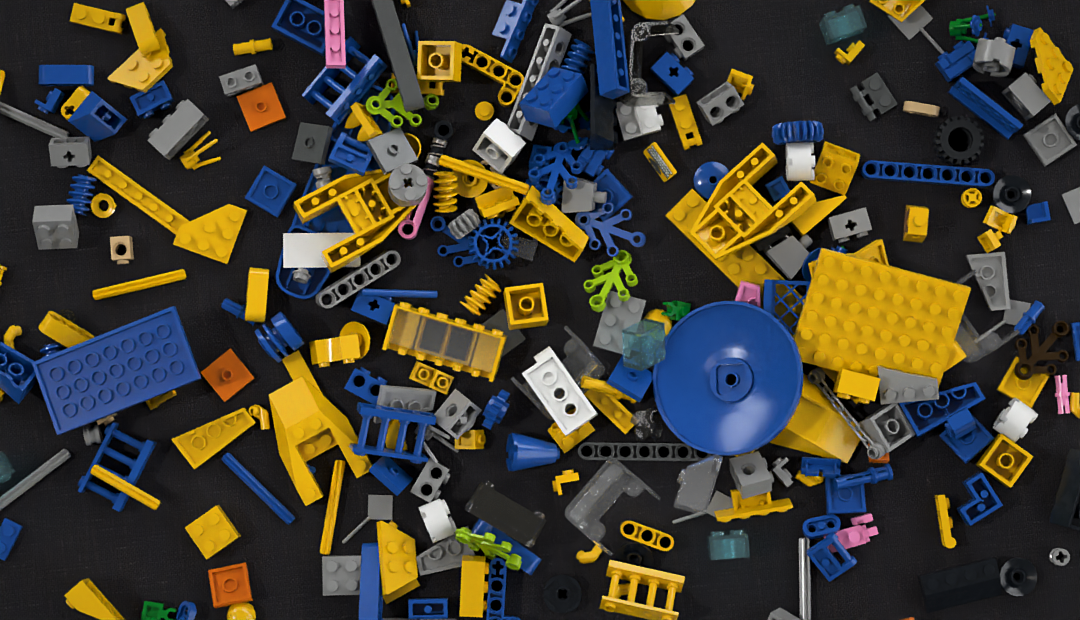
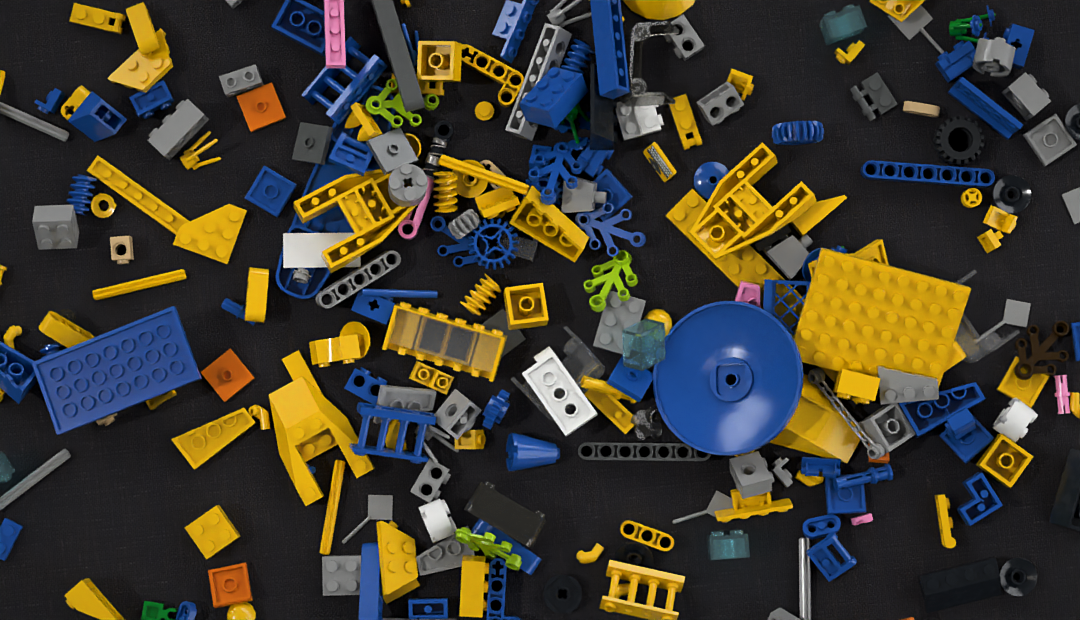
blue beam [39,65,94,86] -> none
light grey brick [49,136,92,168] -> none
blue fence [78,422,157,512] -> none
light grey wheel [83,425,103,446] -> none
yellow axle [90,465,160,510] -> none
blue axle [221,453,295,525] -> none
yellow pin [233,38,273,56] -> none
blue wheel [254,311,305,363] -> none
light grey wheel [312,166,334,189] -> none
blue plate [369,456,413,496] -> none
white brick [472,118,526,174] -> none
yellow bracket [547,408,595,453] -> none
yellow bracket [552,469,579,495] -> none
clear windscreen [565,459,661,556] -> none
blue brick [650,52,694,97] -> none
green plate [661,301,691,321] -> none
clear windscreen [673,454,723,516] -> none
blue plate [765,176,790,202] -> none
white brick [785,142,815,181] -> none
yellow bracket [810,141,860,195] -> none
bright pink hinge [824,524,879,553] -> none
light grey brick [827,207,872,243] -> none
yellow torso [903,205,929,243] -> none
light grey wing [966,252,1010,311] -> none
blue axle [1014,301,1045,335] -> none
blue panel [1025,201,1051,225] -> none
yellow plate [1030,27,1074,105] -> none
light grey bush [1049,548,1070,566] -> none

